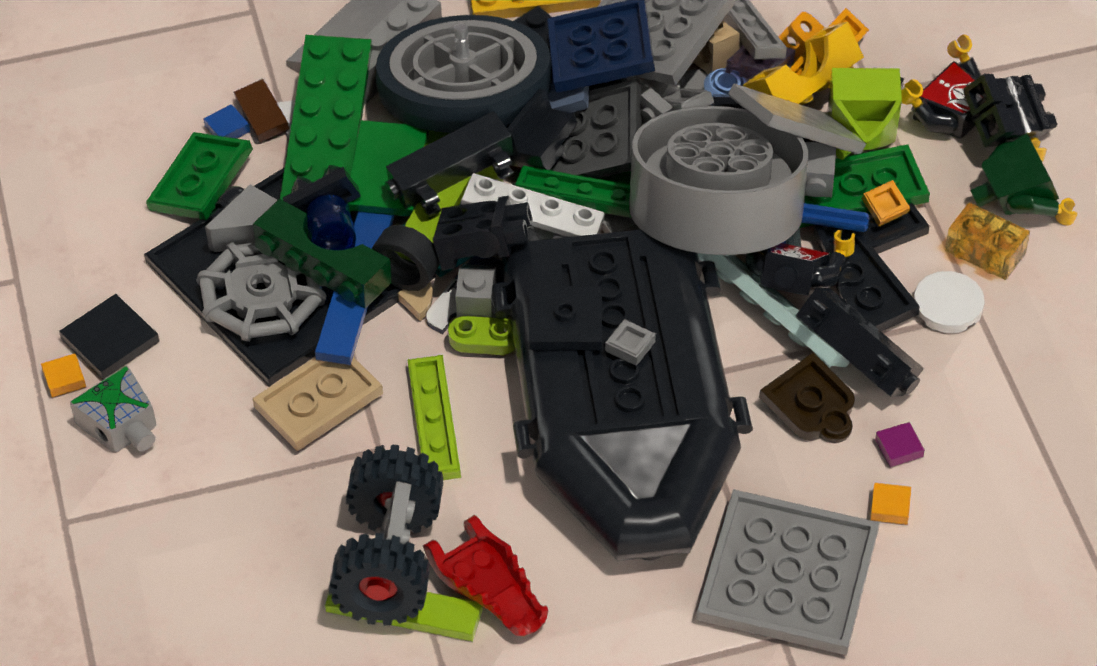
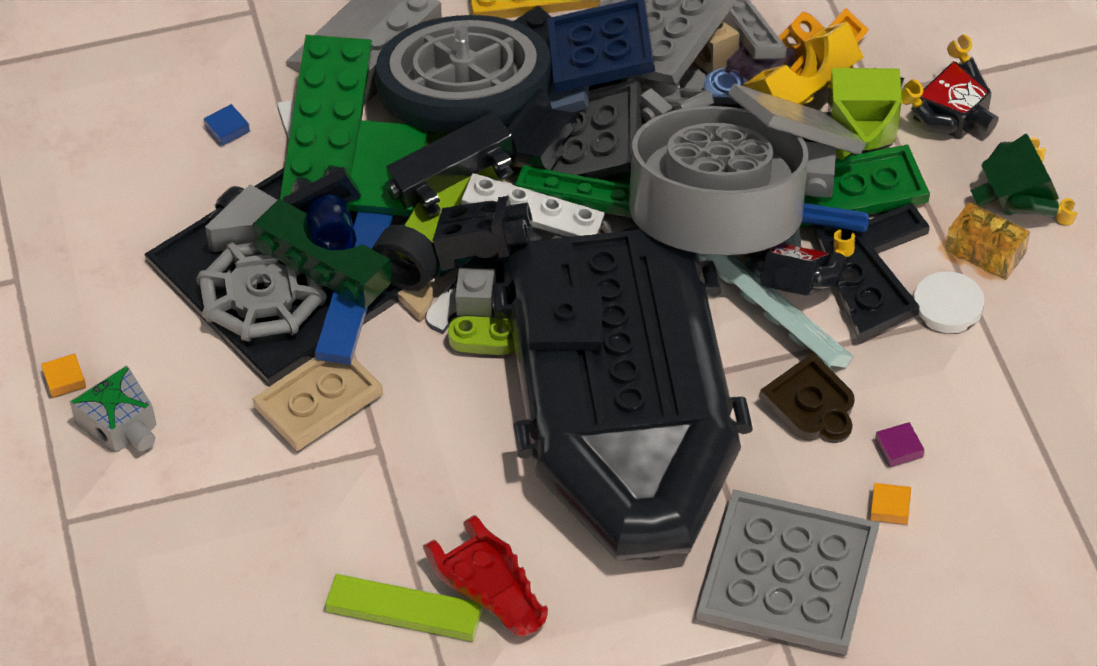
black tile [59,294,160,380] -> none
green tile [146,132,253,220] -> none
reddish brown tile [233,79,290,142] -> none
black plate [329,445,444,626] -> none
lime tile [407,355,461,480] -> none
light grey tile [605,319,656,366] -> none
black brick [796,287,924,397] -> none
light orange tile [861,180,910,227] -> none
black hips [962,74,1057,148] -> none

